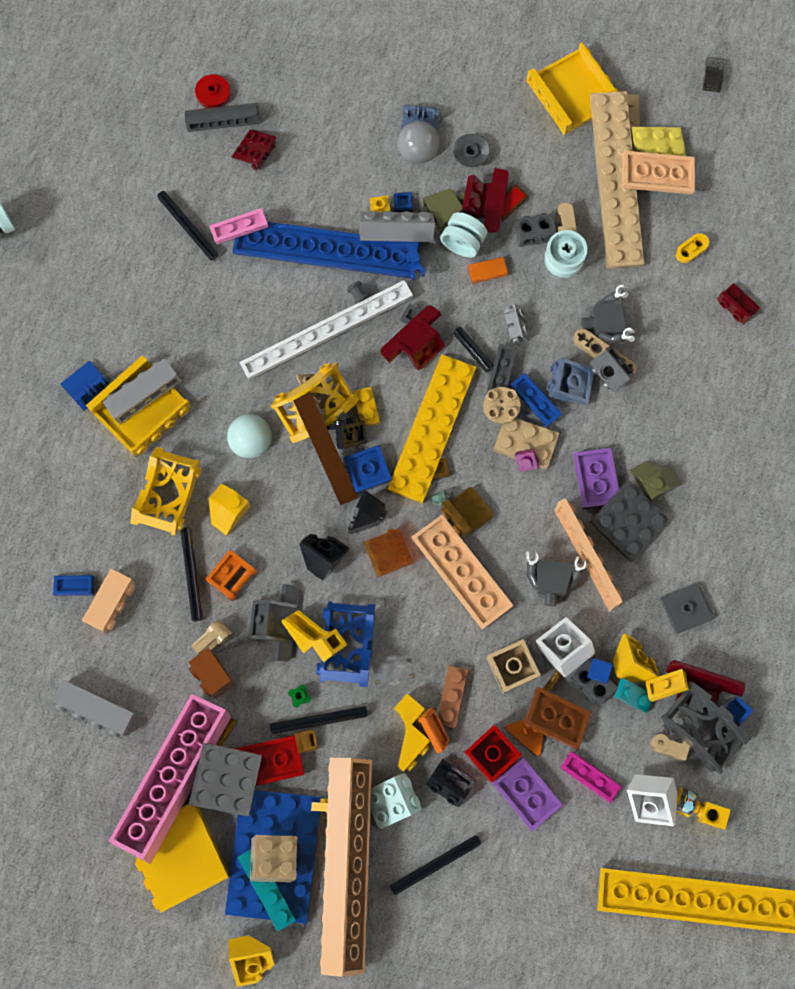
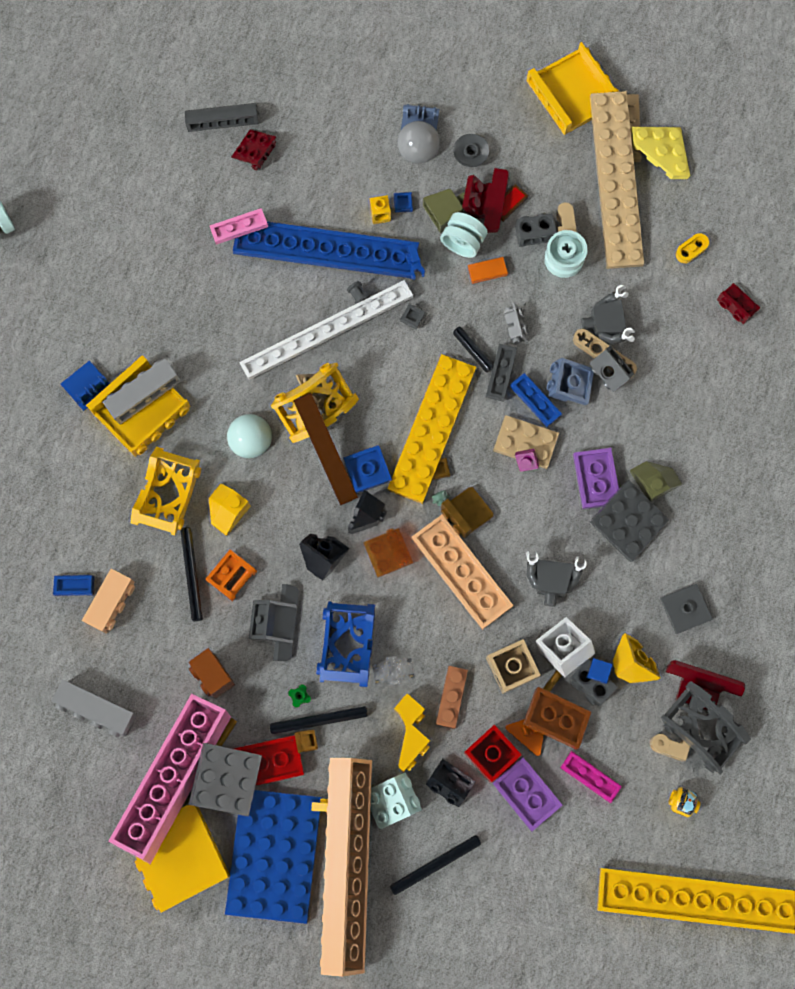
black axle [157,191,218,261] -> none
tan piece [191,619,232,655] -> none
red plate [195,74,231,108] -> none
yellow slope [228,935,274,987] -> none
teal plate [238,849,296,932] -> none
tan brick [250,835,297,882] -> none
yellow arch [281,610,347,662] -> none
black bracket [327,417,367,449] -> none
yellow plate [353,387,380,427] -> none
light grey brick [359,211,435,242] -> none
dark red plate [381,305,445,370] -> none
orange tile [419,707,451,753] -> none
tan plate [483,387,521,424] -> none
light nougat plate [554,498,623,612] -> none
teal plate [614,679,652,713] -> none
light nougat plate [622,151,695,194] -> none
white slope [627,774,678,826] -> none
yellow plate [645,669,689,702] -> none
yellow brick [696,802,731,830] -> none
clear smoke slope [702,57,724,93] -> none
blue panel [725,697,753,724] -> none

